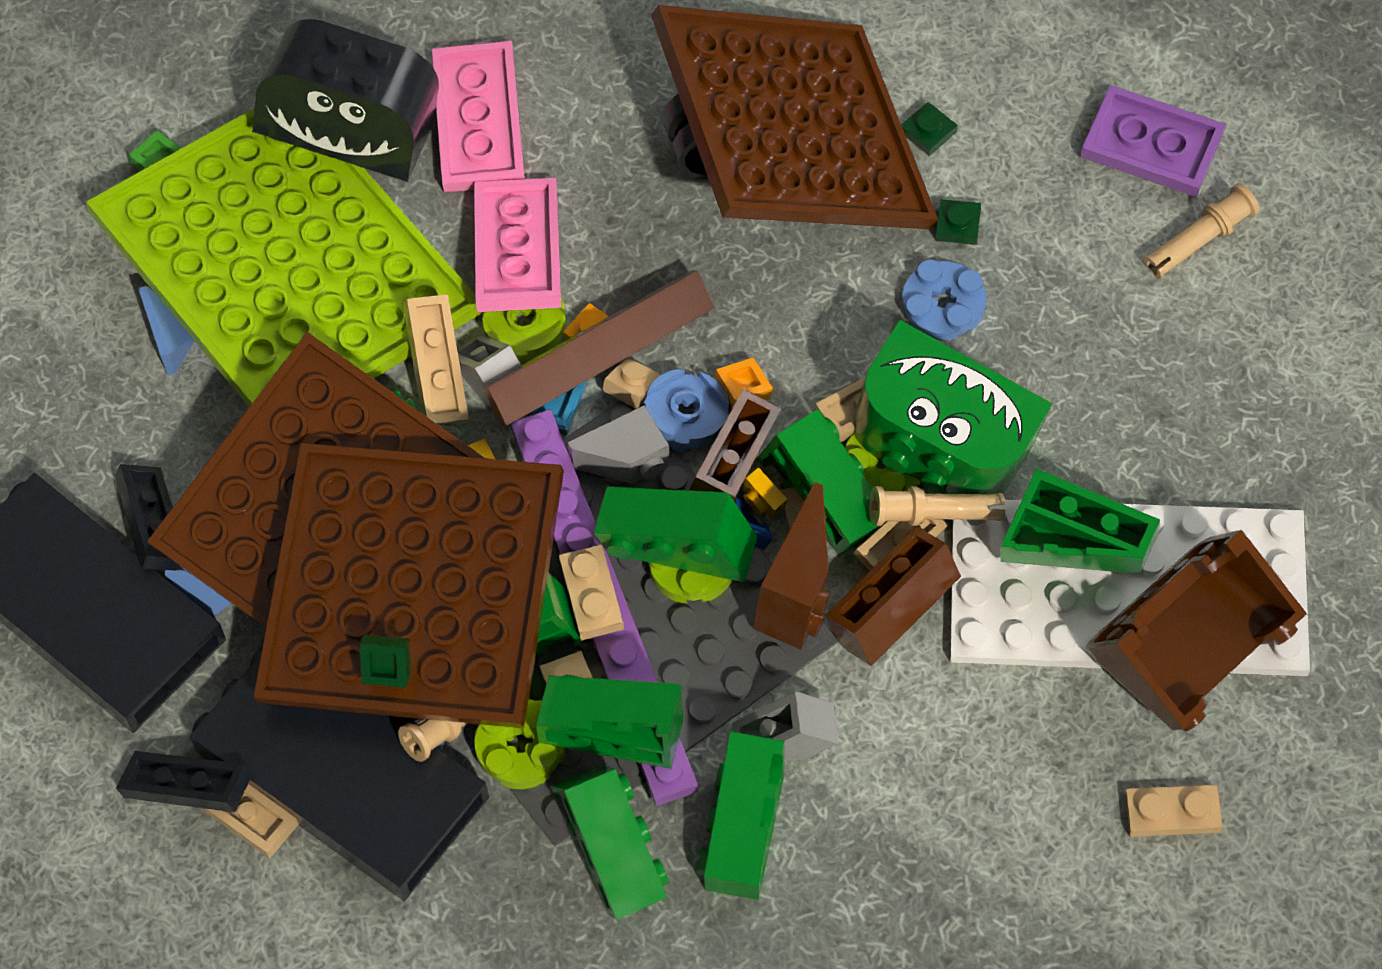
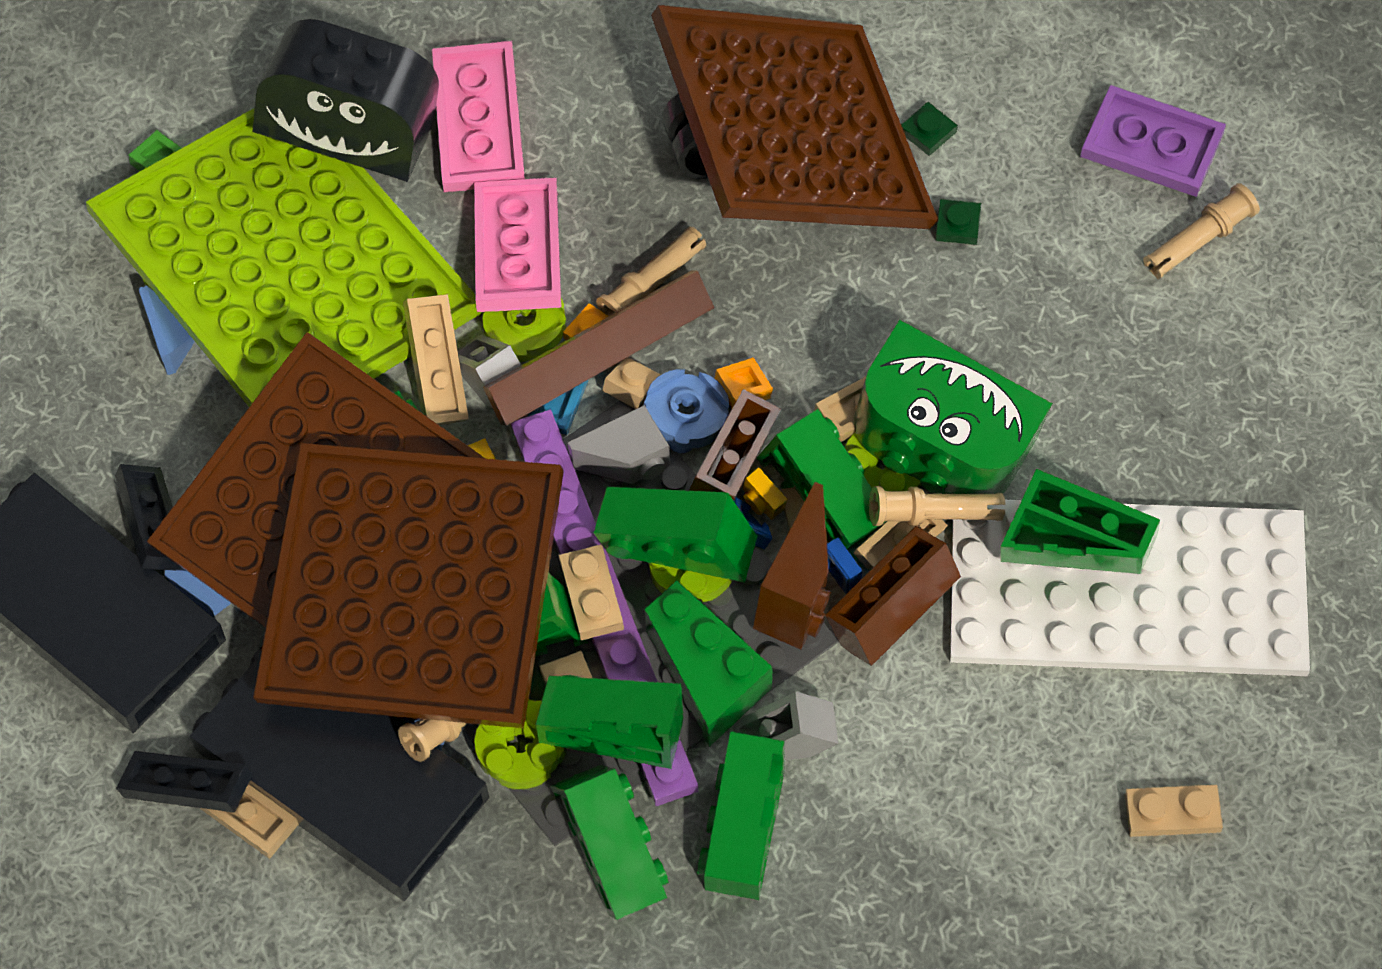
dark green plate [360,635,411,688] -> none
medium blue plate [902,260,986,340] -> none
reddish brown windscreen [1086,530,1307,731] -> none
none -> tan pin [596,227,706,316]
none -> green wedge [645,580,772,747]
none -> blue tile [827,538,863,594]

